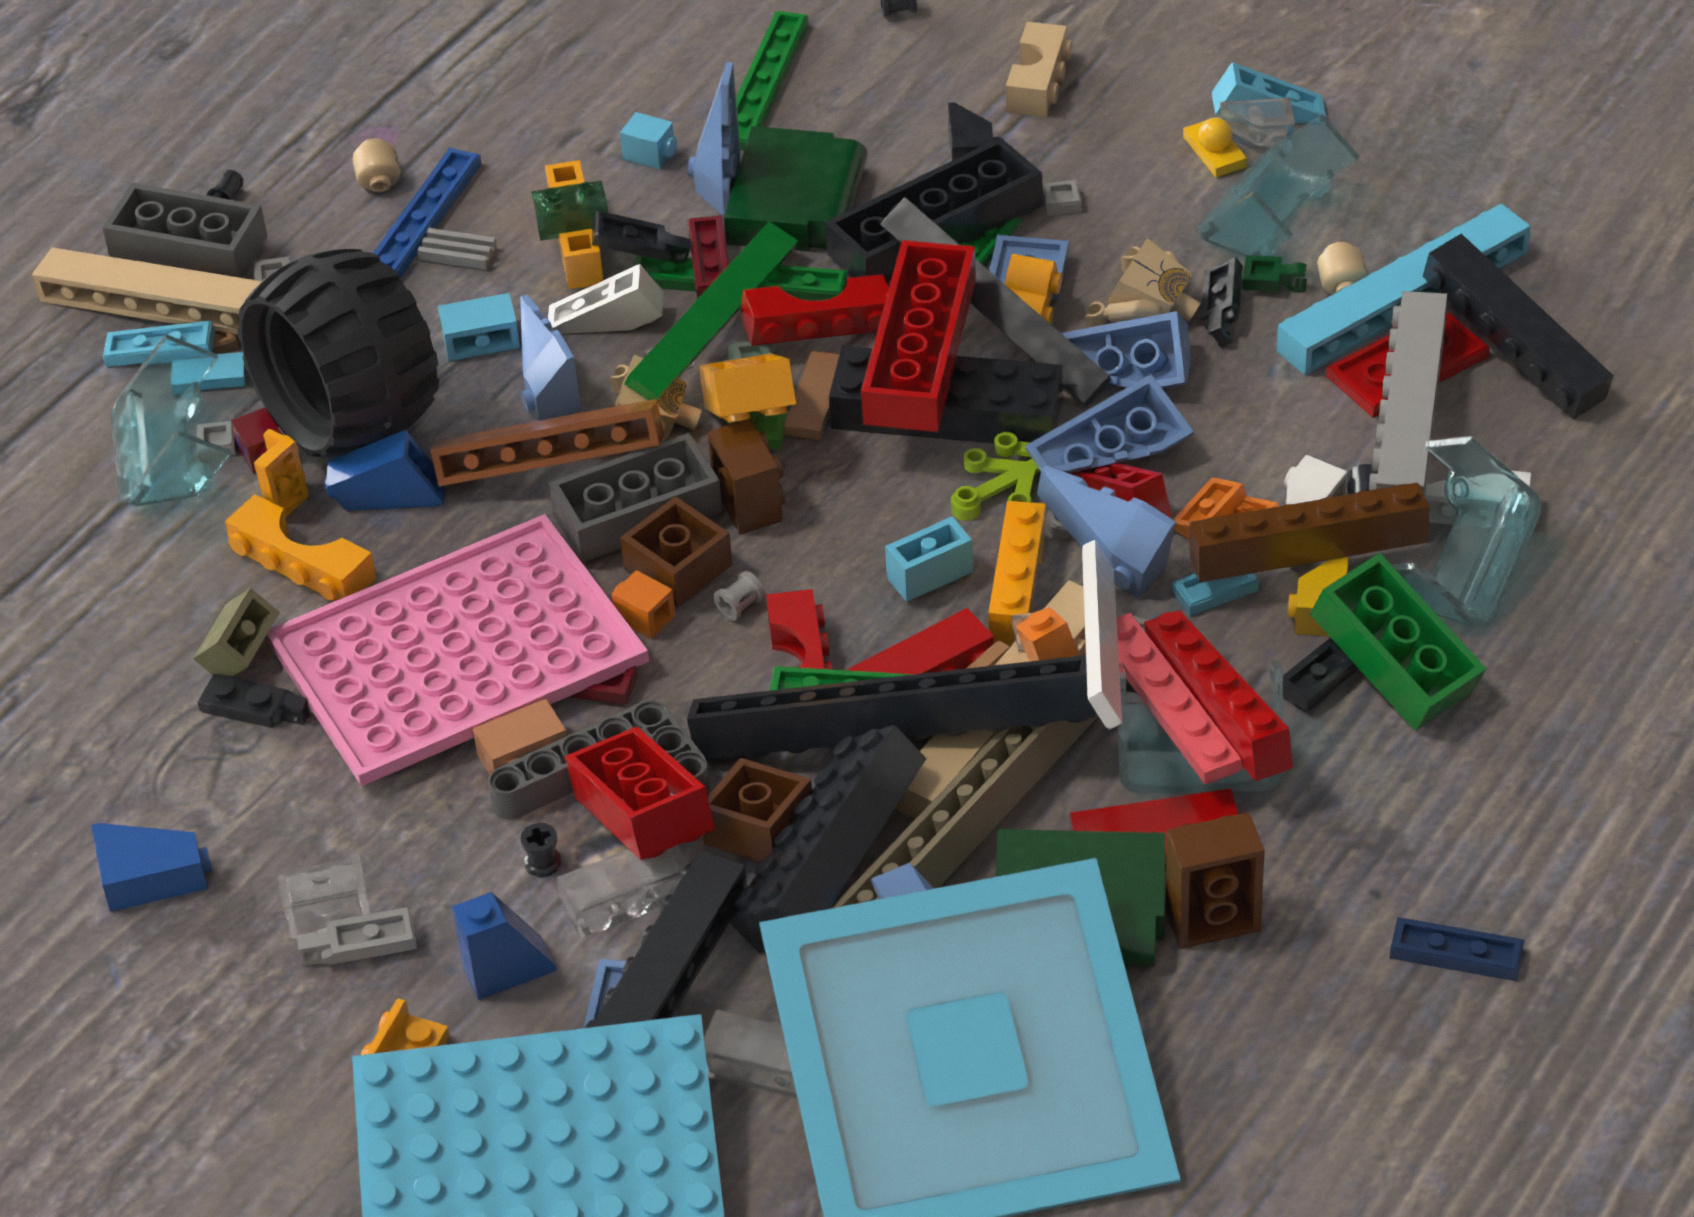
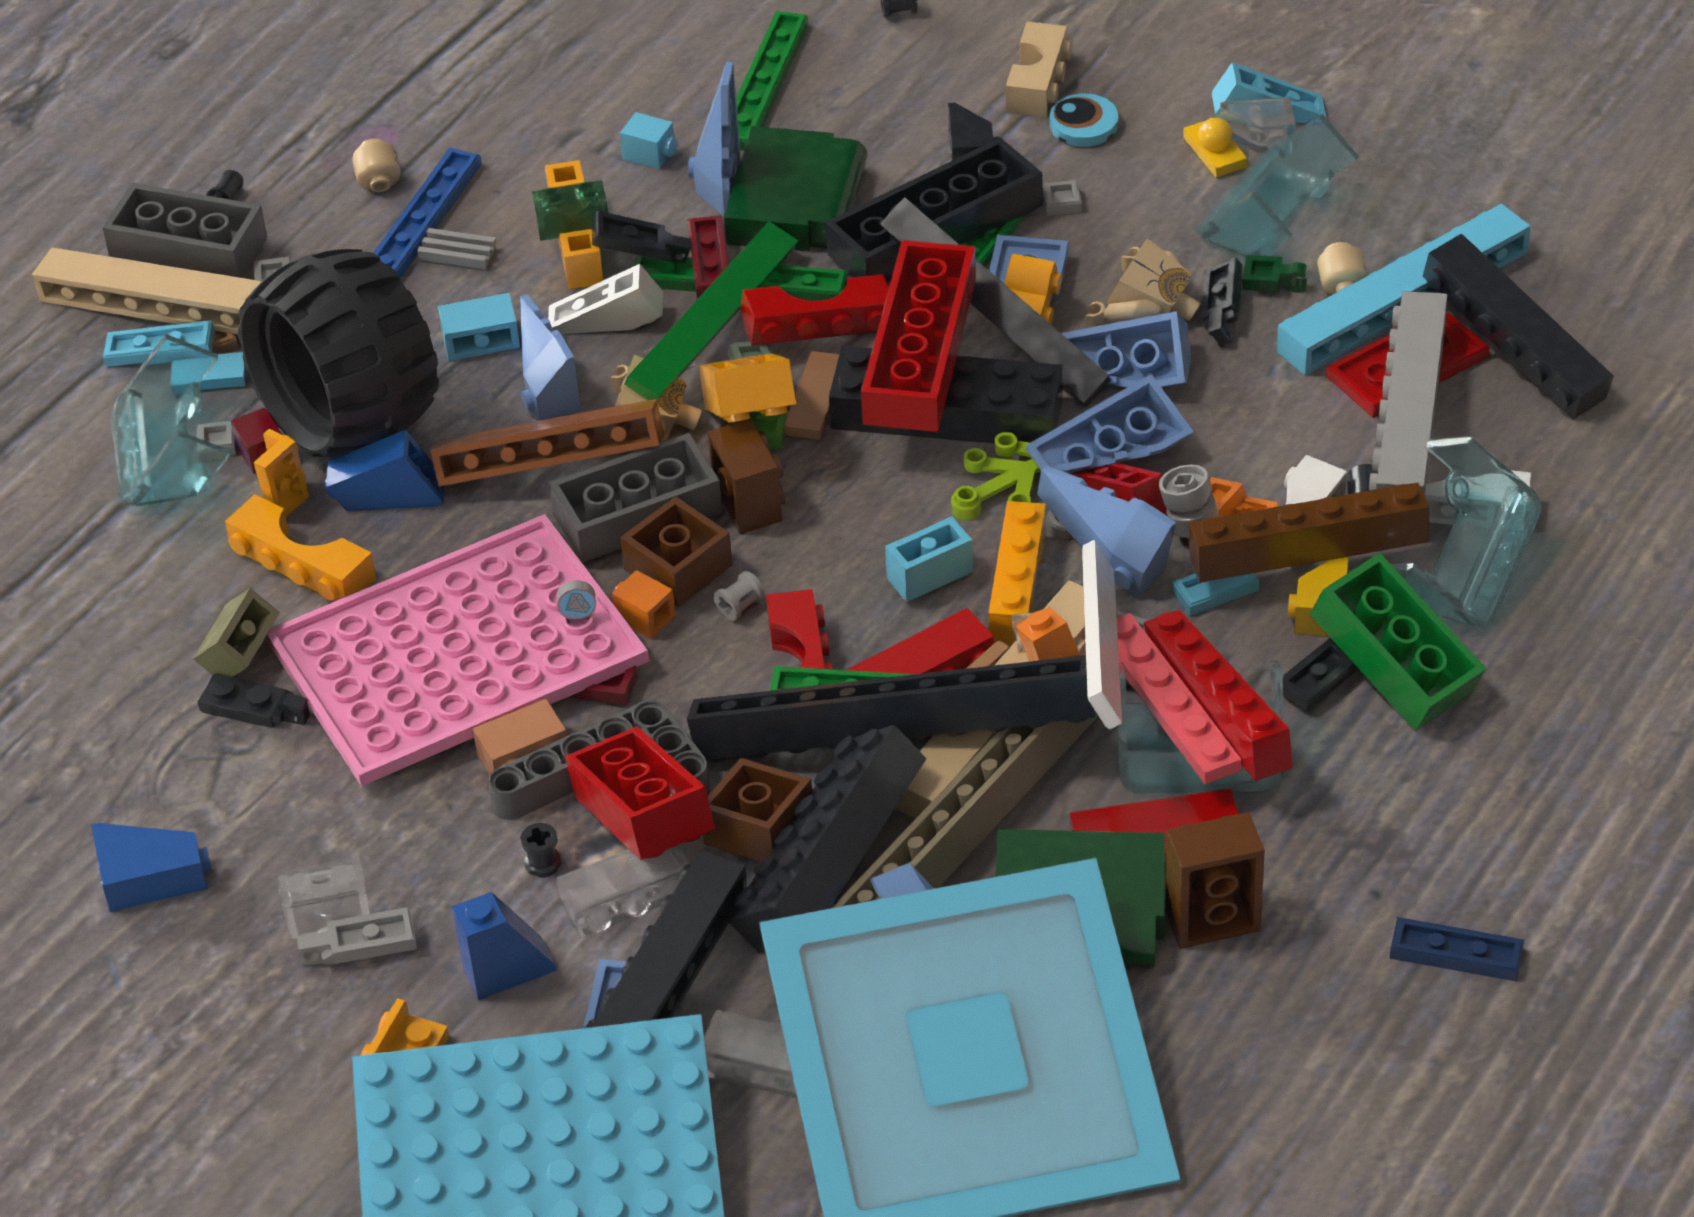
none -> tile [556,580,597,620]
none -> medium azure tile [1049,93,1119,147]
none -> light grey wheel [1159,464,1220,538]

